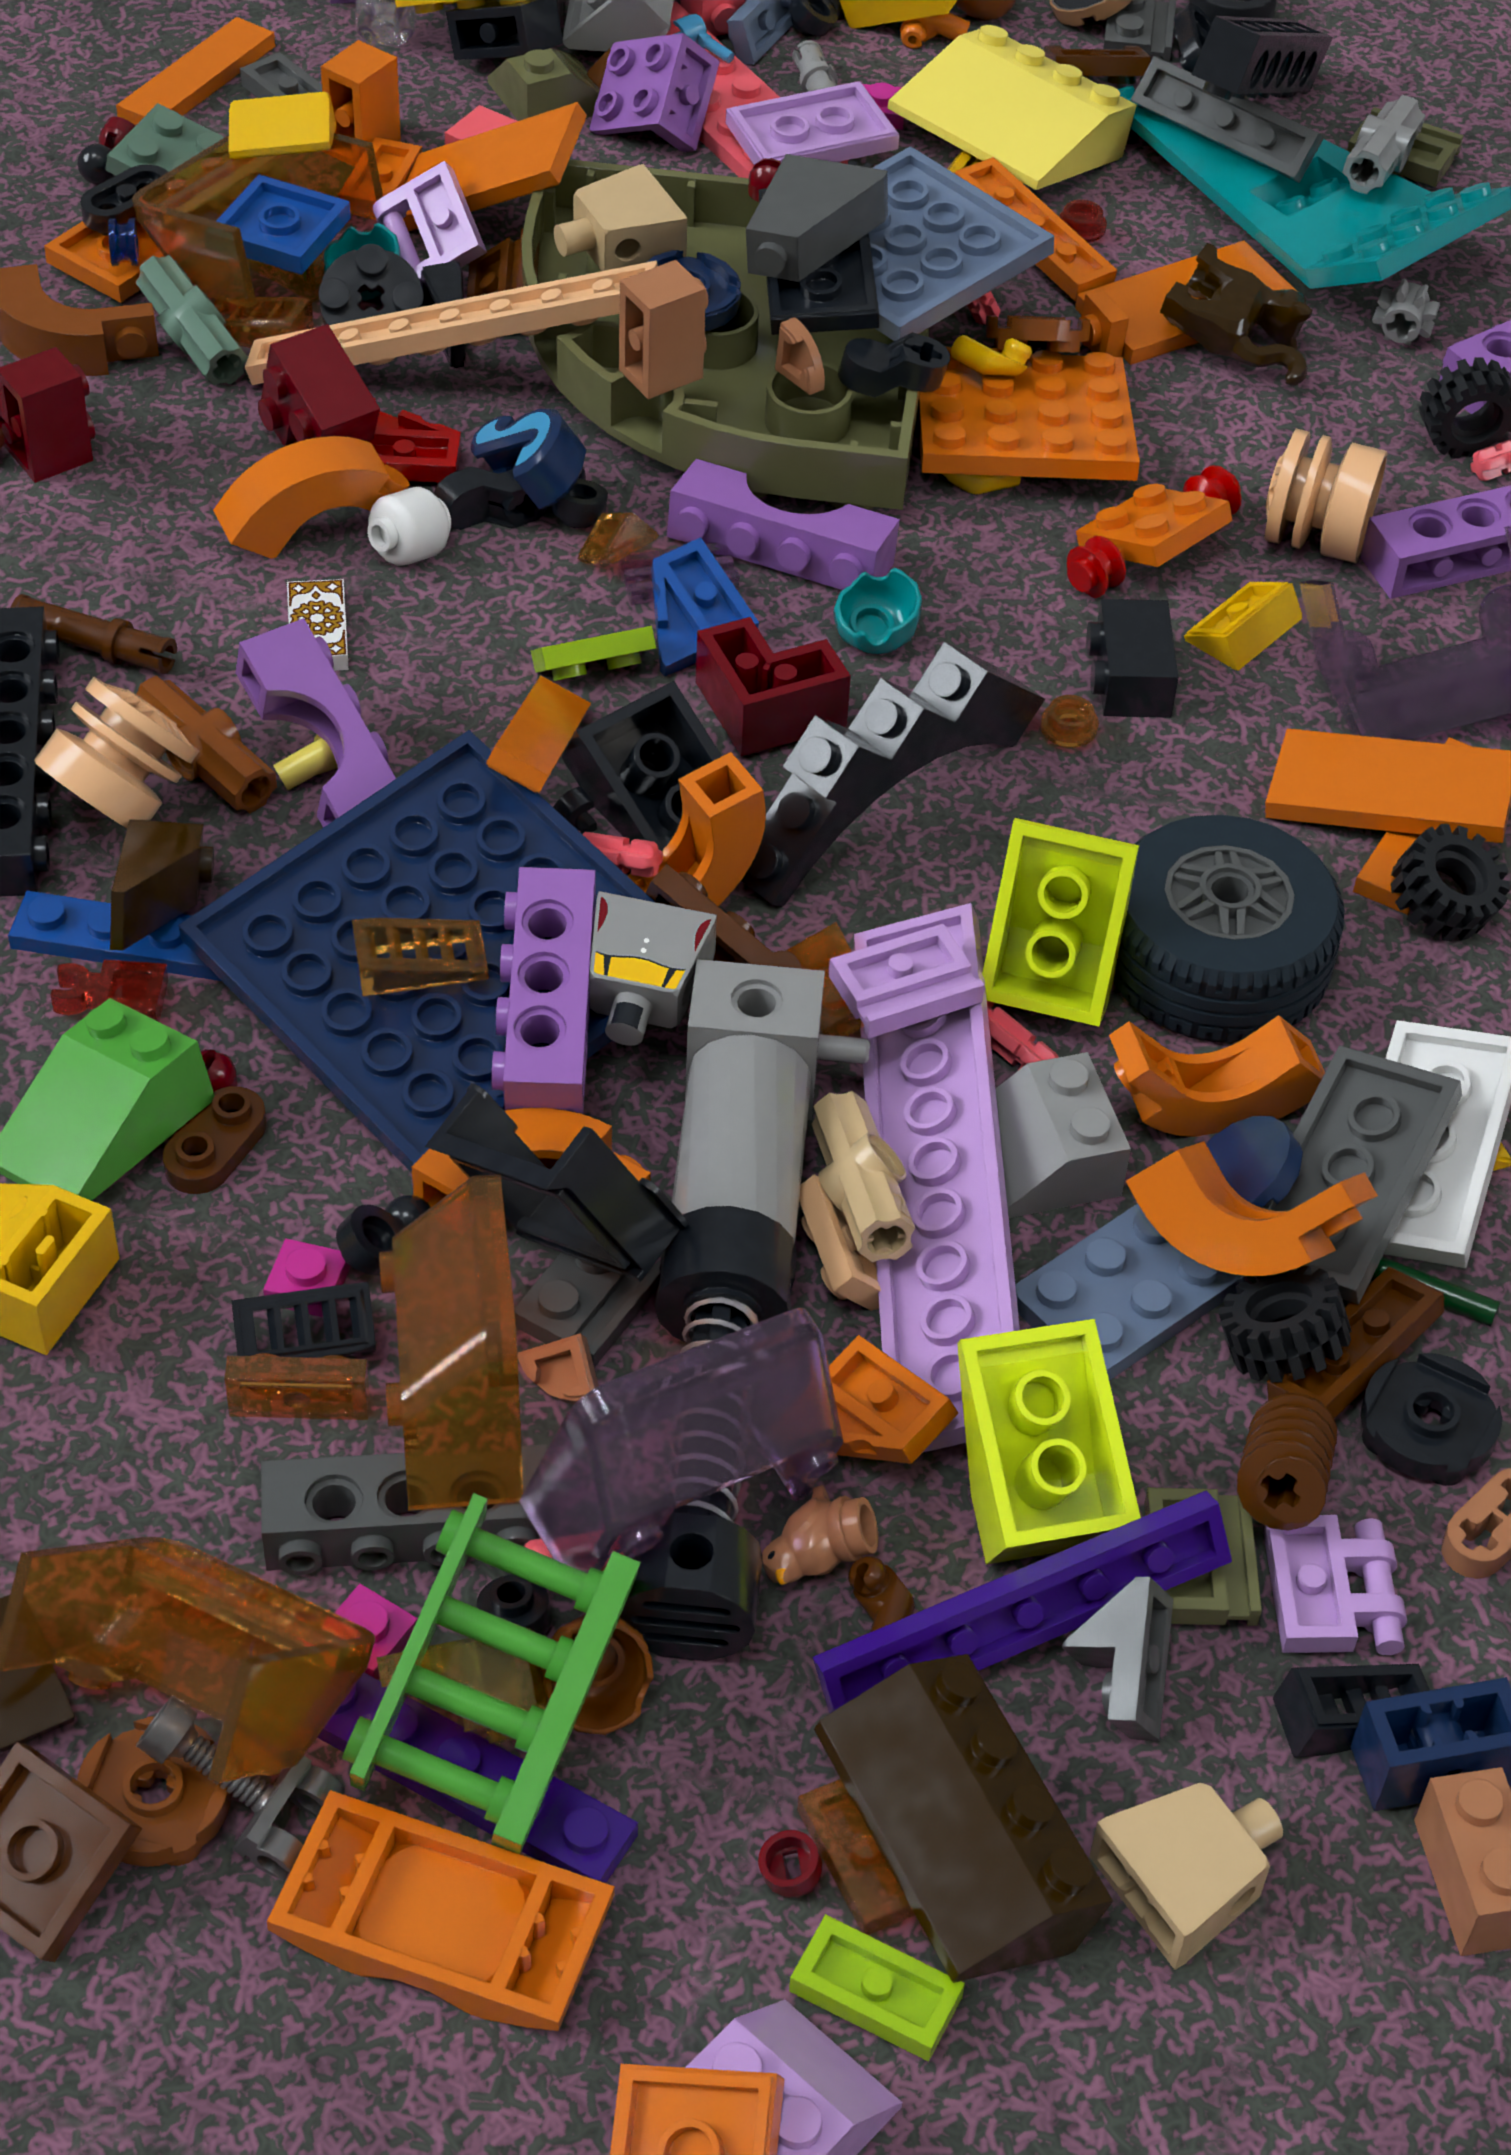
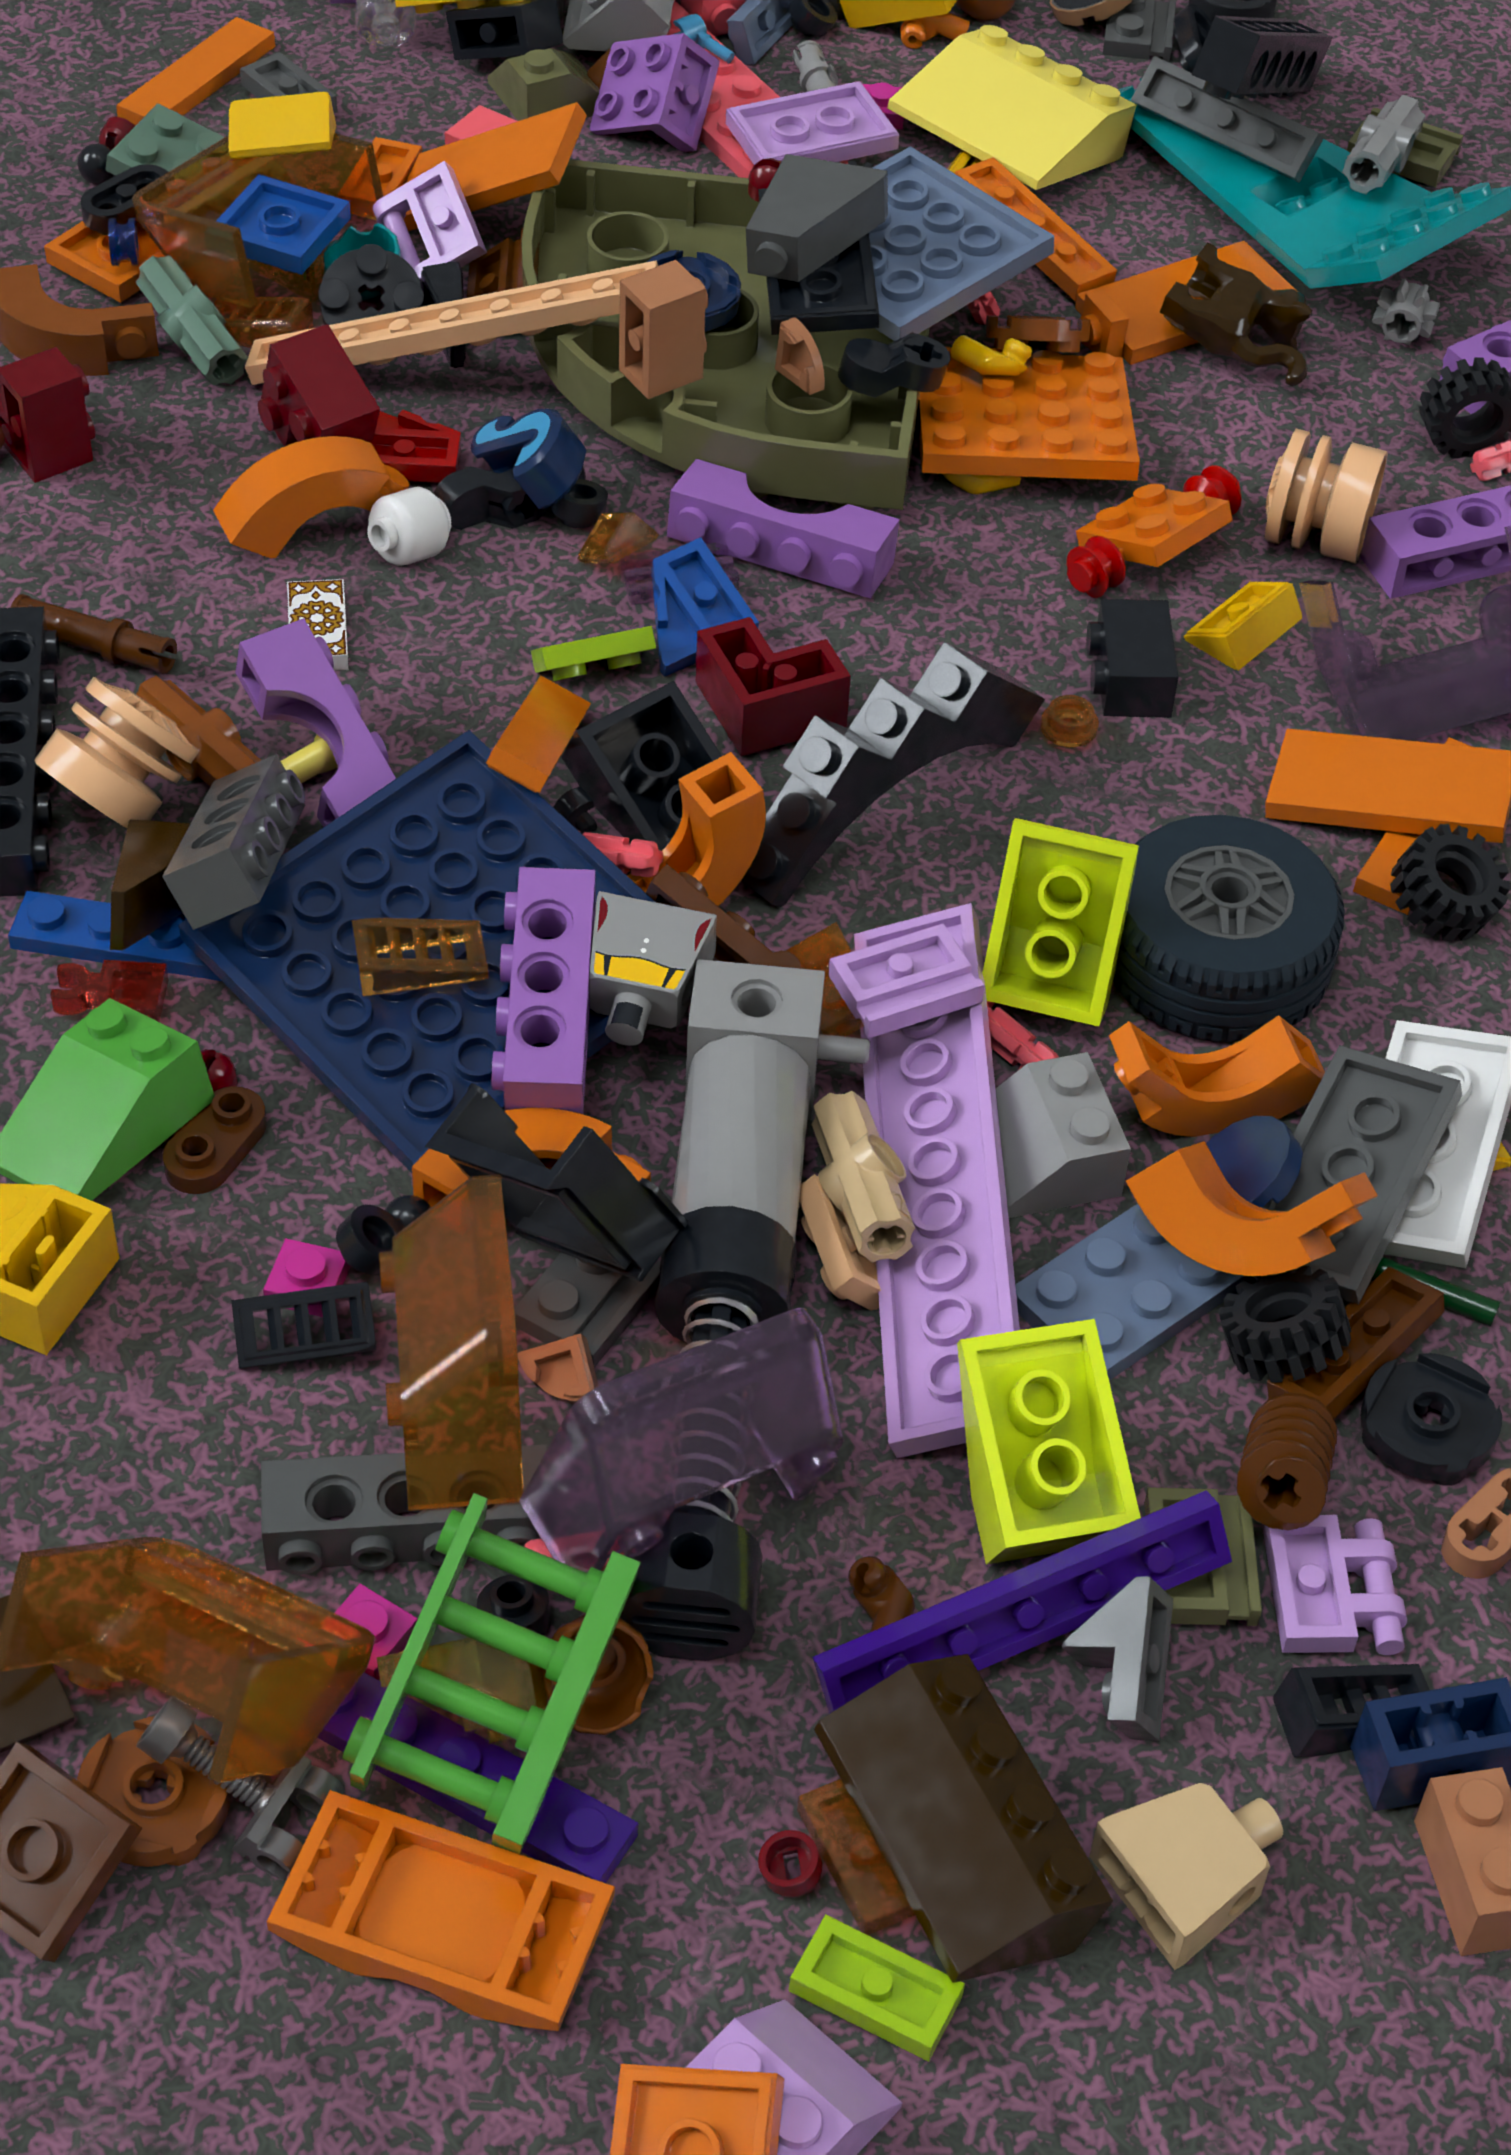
clear orange plate [224,1353,370,1420] -> none
orange brick [320,40,401,164] -> none
tan torso [554,164,687,271] -> none
nougat animal [762,1485,878,1585] -> none
orange wing [769,1335,959,1464] -> none
teal hair [833,568,923,654] -> none
reddish brown plate [1044,45,1151,84] -> none
clear red plate [1059,200,1107,243] -> none
none -> dark grey brick [162,754,305,930]

